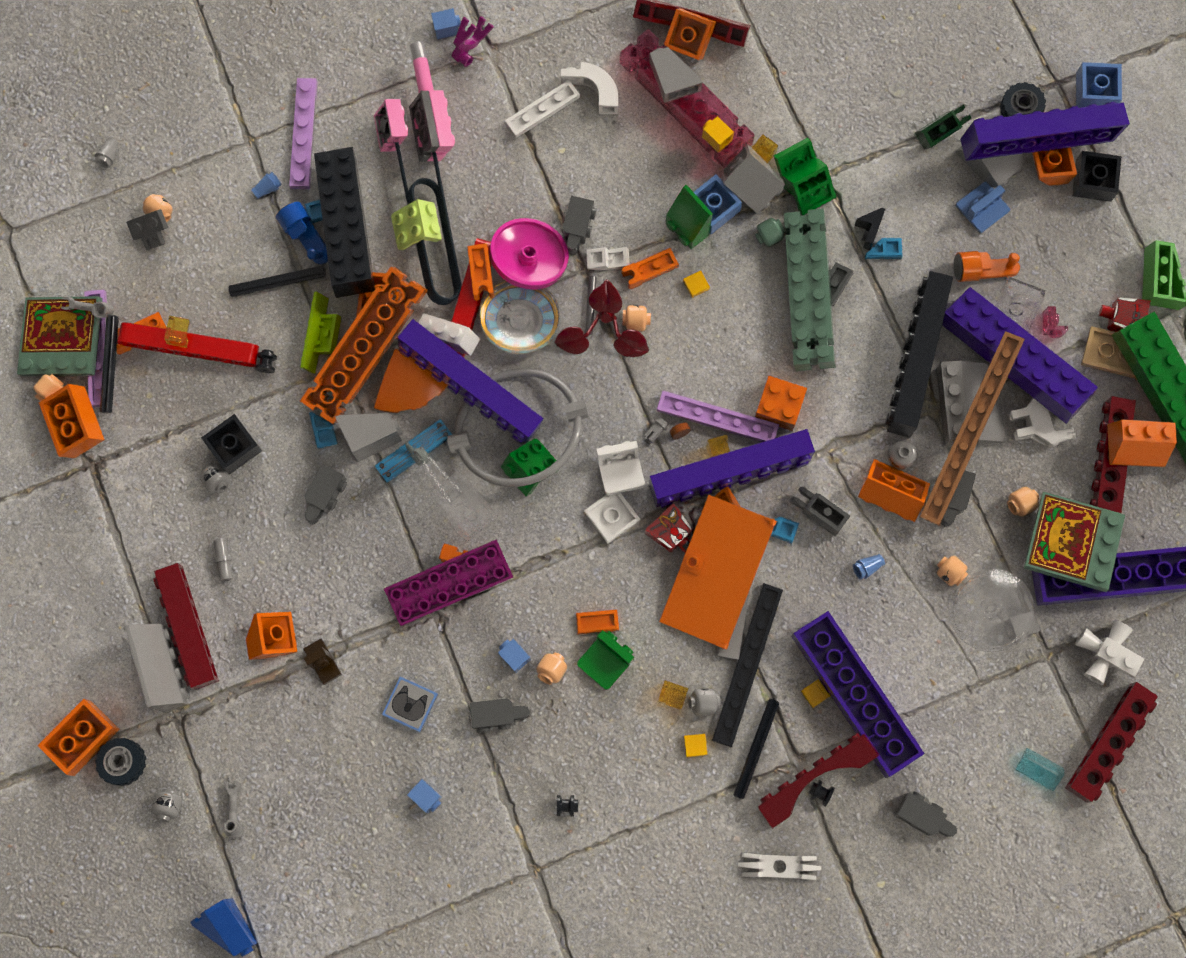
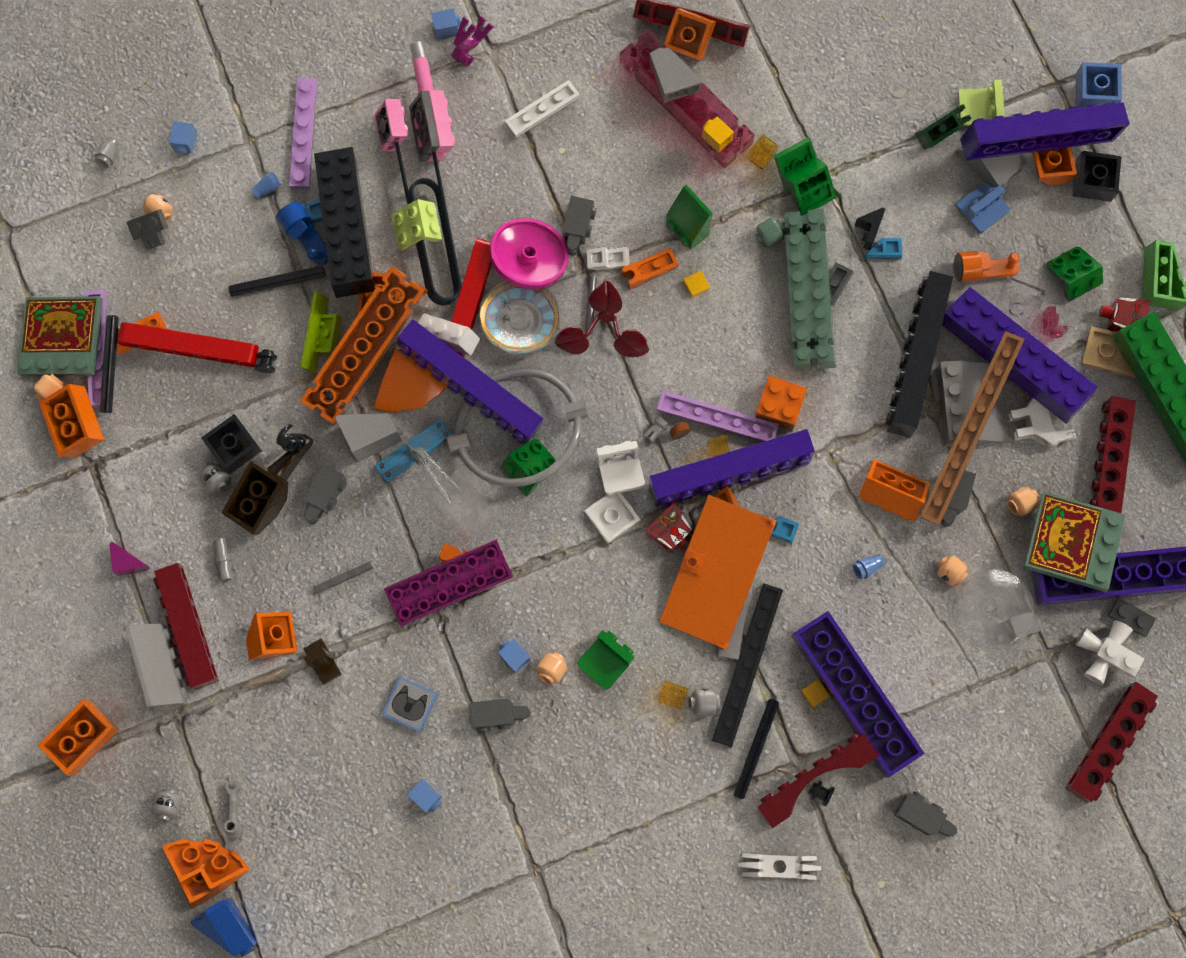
light grey brick [61,297,114,318] -> none
black wheel [95,738,146,786] -> none
clear yellow panel [164,315,190,348] -> none
dark azure tile [309,412,338,449] -> none
orange plate [467,243,495,301] -> none
black wheel [557,795,578,817] -> none
white arch [561,62,618,114] -> none
orange tile [576,610,619,634] -> none
light nougat head [622,305,651,332] -> none
yellow tile [684,734,707,757] -> none
medium blue brick [694,174,742,235] -> none
light grey slope [720,144,785,214] -> none
dark grey hinge [791,487,850,537] -> none
light grey head [888,441,916,469] -> none
wheel [1000,82,1046,117] -> none
clear light blue slope [1016,748,1065,791] -> none
orange slope [1107,420,1177,467] -> none
none -> magenta slope [109,541,150,576]
none -> orange brick [162,839,249,909]
none -> medium blue brick [169,121,197,154]
none -> dark brown slope [221,424,314,535]
none -> flat silver bar [313,561,373,594]
none -> yellowish green bracket [958,80,1005,127]
none -> green bracket [1047,246,1103,301]
none -> dark grey plate [1107,598,1156,637]

